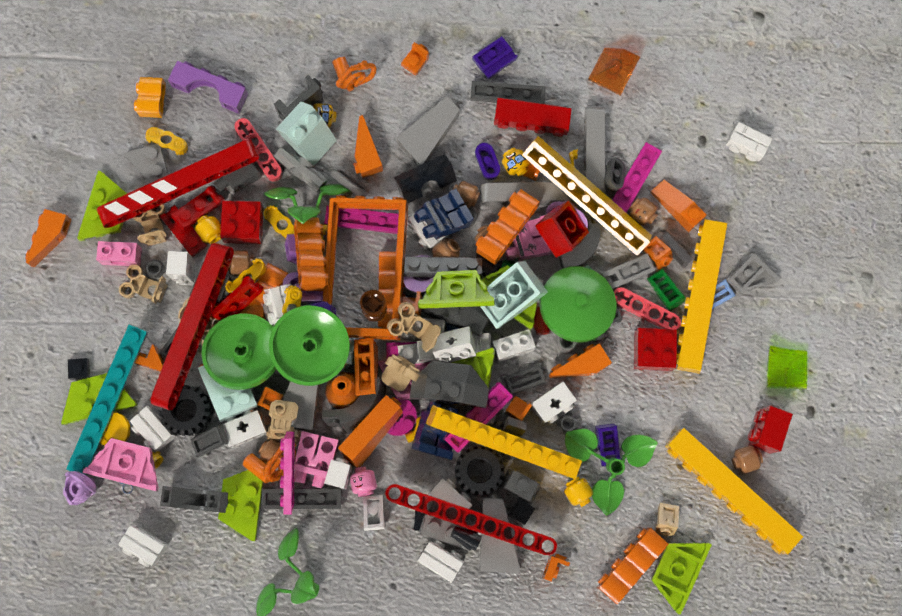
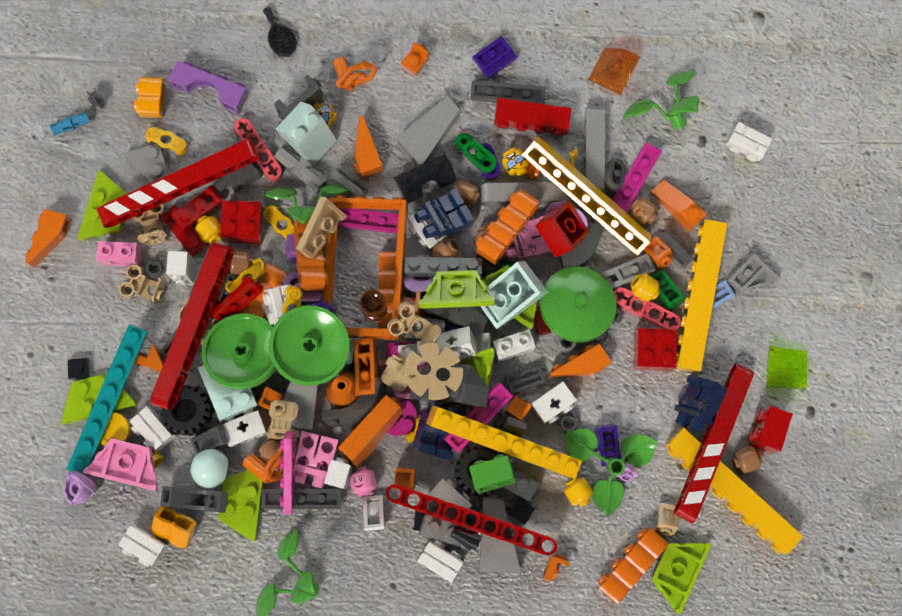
none -> dark azure pin [50,111,90,136]
none -> dark grey plate [87,90,104,109]
none -> light orange brick [151,506,197,548]
none -> light aqua helmet [190,449,228,488]
none -> black piece [263,7,297,57]
none -> tan wing [296,197,347,259]
none -> orange panel [394,468,415,490]
none -> tan piece [404,343,463,400]
none -> green plate [455,133,473,152]
none -> green plate [463,140,496,173]
none -> bright green brick [469,454,517,494]
none -> lavender plate [616,464,638,482]
none -> bright green plant [623,69,700,130]
none -> yellow head [630,273,660,302]
none -> red beam [673,363,754,524]
none -> dark blue hips [674,375,728,432]

